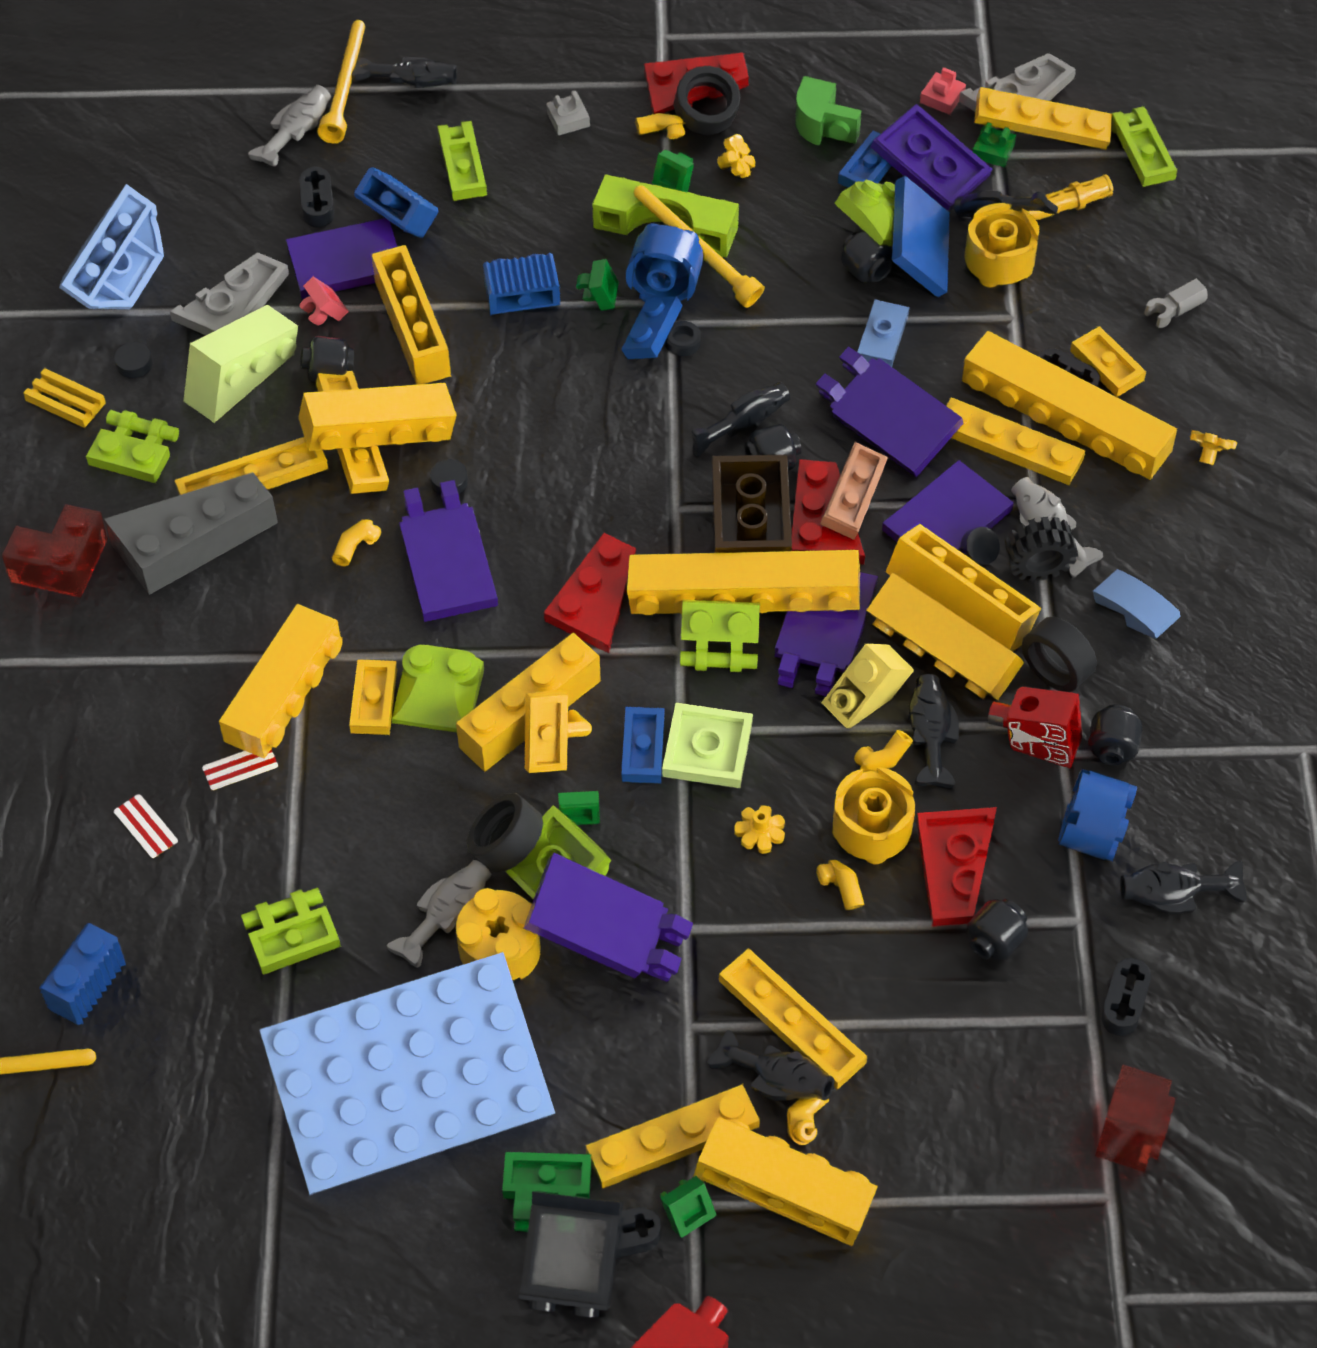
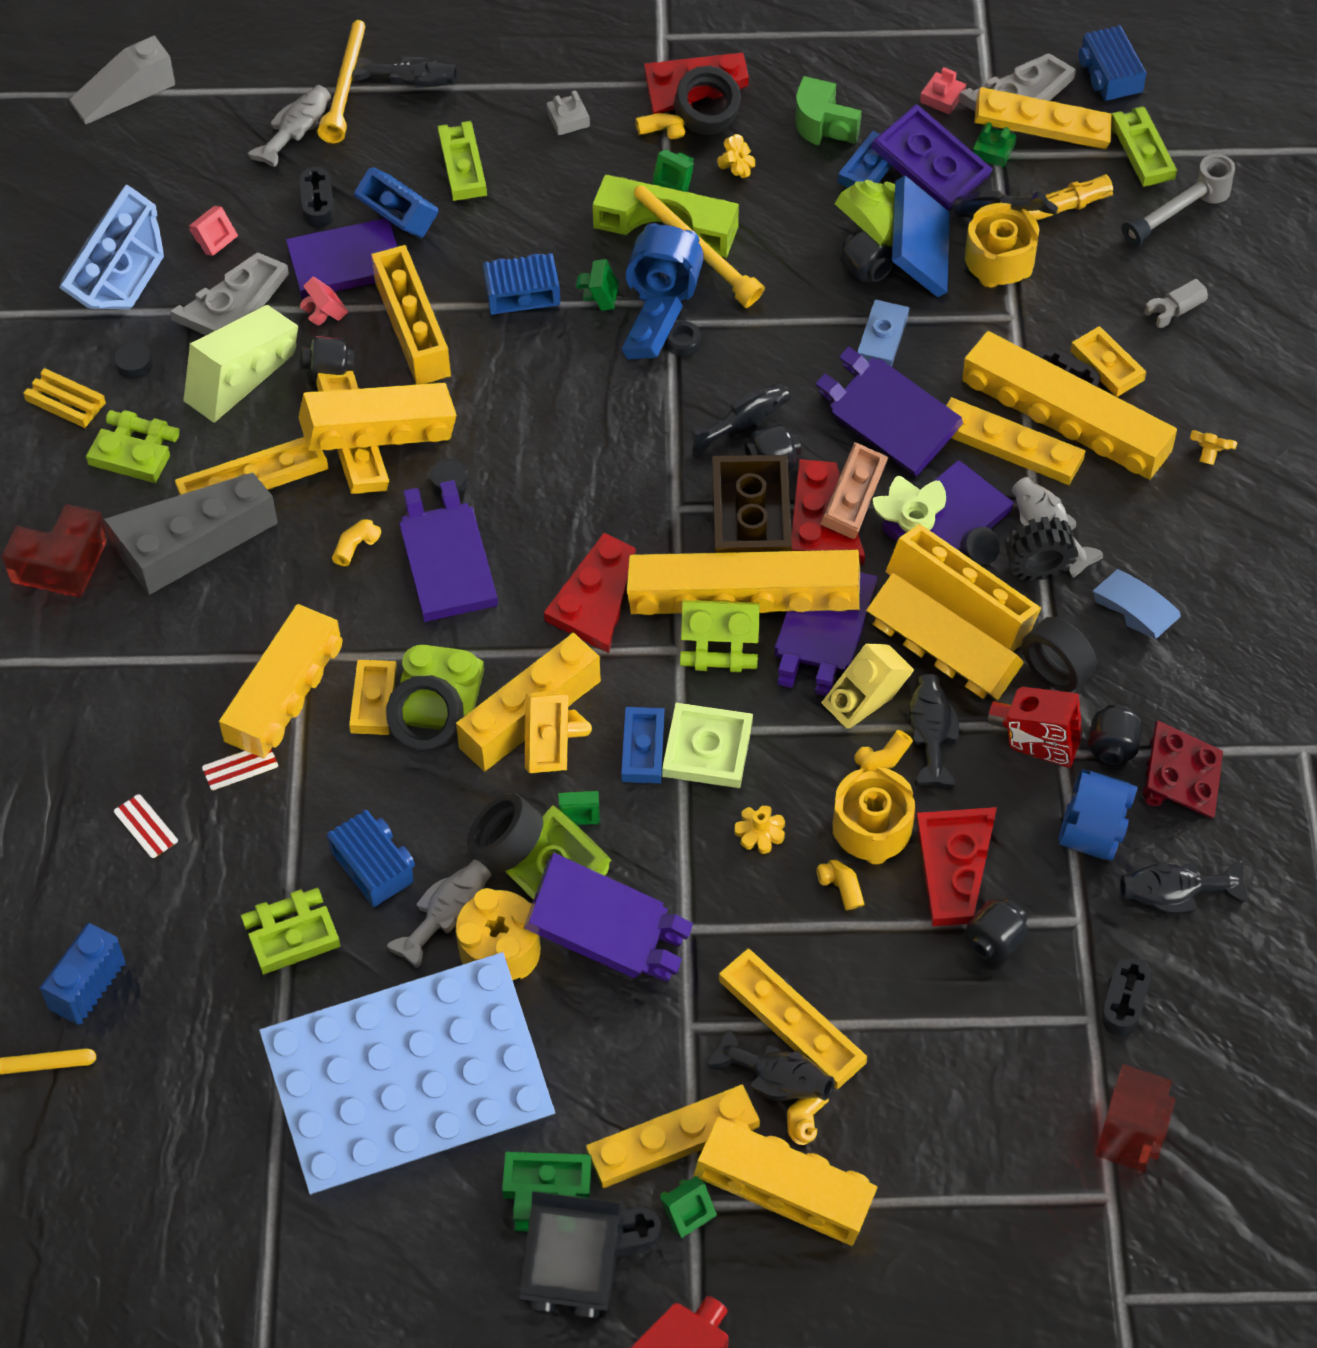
none -> light grey slope [69,36,176,125]
none -> coral tile [189,206,238,256]
none -> blue brick [327,810,415,908]
none -> black tyre [386,675,464,750]
none -> yellowish green plate [872,476,946,532]
none -> blue brick [1078,25,1147,101]
none -> light grey piece [1121,154,1235,247]
none -> dark red hinge [1143,720,1223,819]

